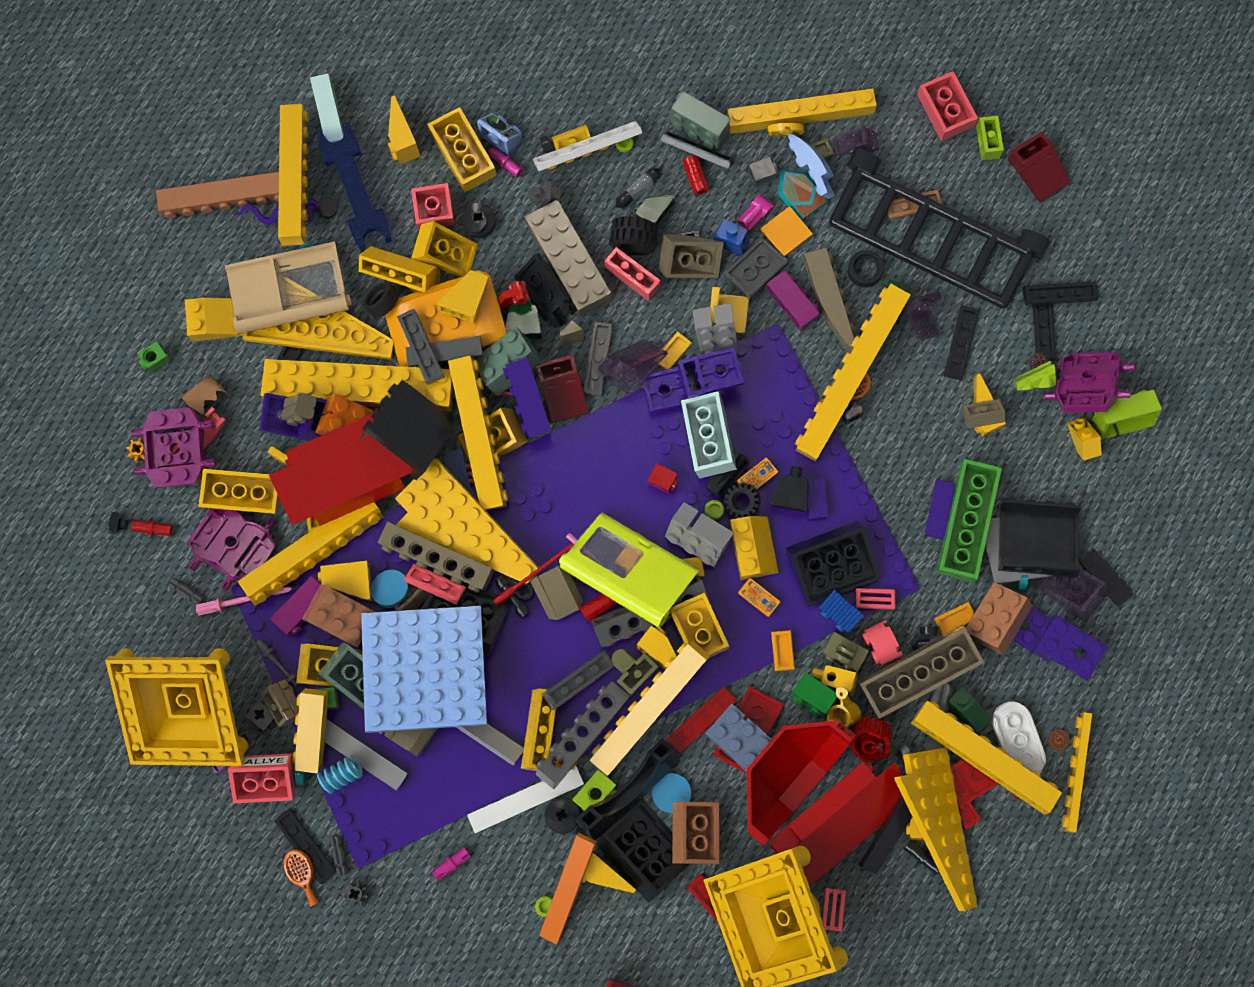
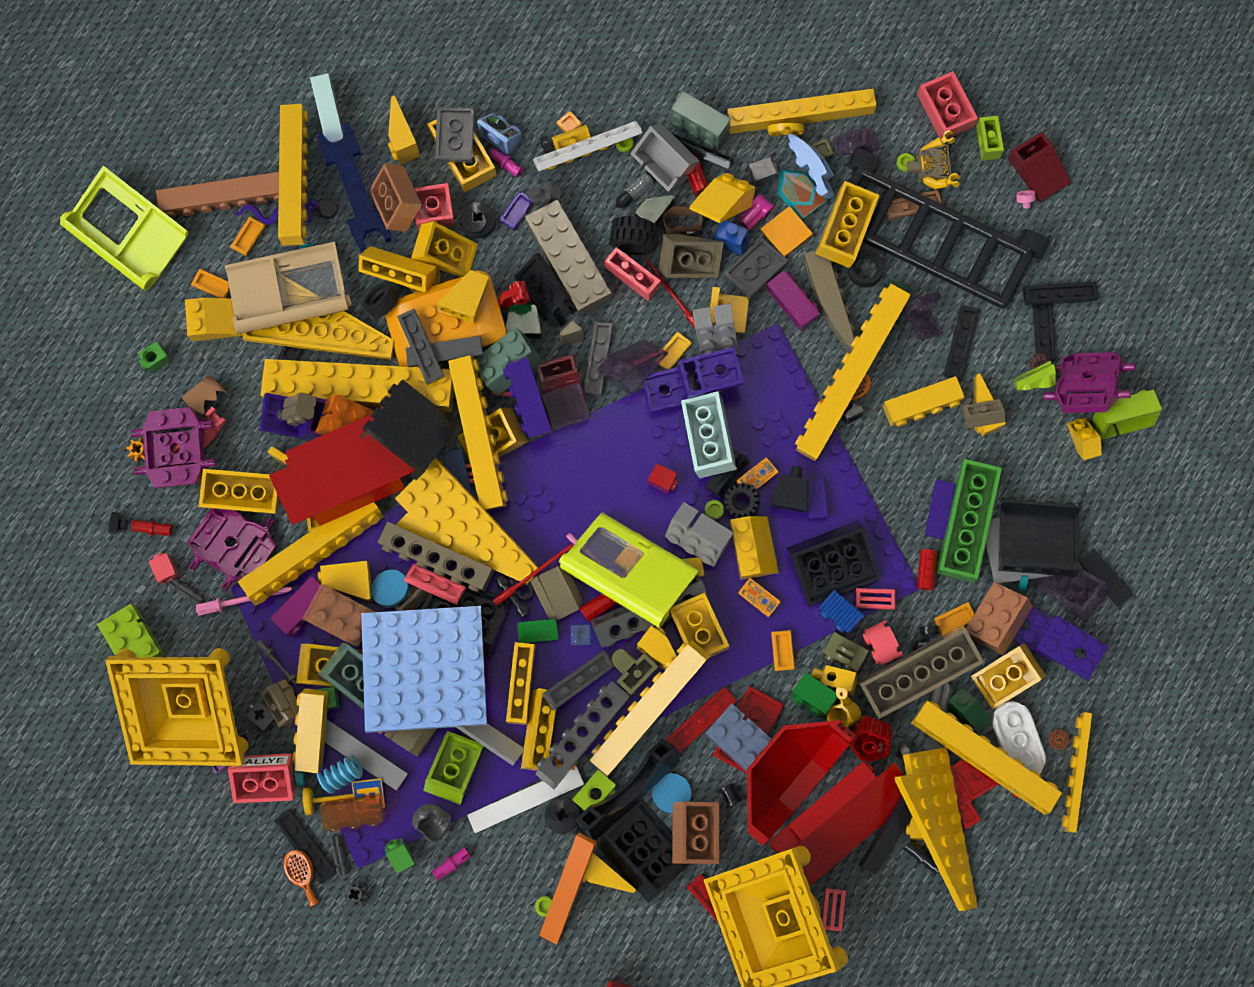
none -> neon yellow piece [60,166,188,291]
none -> lime piece [97,604,165,658]
none -> coral brick [149,553,180,584]
none -> light orange tile [191,269,230,298]
none -> light orange tile [230,216,266,257]
none -> yellow piece [303,778,385,816]
none -> clear orange brick [320,793,385,832]
none -> nougat brick [369,163,422,232]
none -> bright green brick [385,838,415,873]
none -> dark grey hair [412,804,451,843]
none -> lime slope [423,731,483,805]
none -> dark grey tile [435,107,475,163]
none -> tile [499,191,533,231]
none -> yellow brick [506,642,536,725]
none -> green slope [517,619,558,643]
none -> clear purple slope [540,382,590,431]
none -> light orange tile [556,111,582,132]
none -> clear light blue tile [571,625,591,646]
none -> light grey piece [630,123,700,192]
none -> red piece [645,259,695,329]
none -> medium nougat piece [663,207,702,234]
none -> yellow slope [689,173,755,223]
none -> black bush [718,783,742,808]
none -> yellow brick [815,181,879,268]
none -> yellow brick [882,376,964,427]
none -> lime tile [896,153,915,172]
none -> torso [906,130,960,190]
none -> red axle [917,549,937,591]
none -> yellow slope [971,643,1046,709]
none -> bright pink tile [1016,190,1036,208]

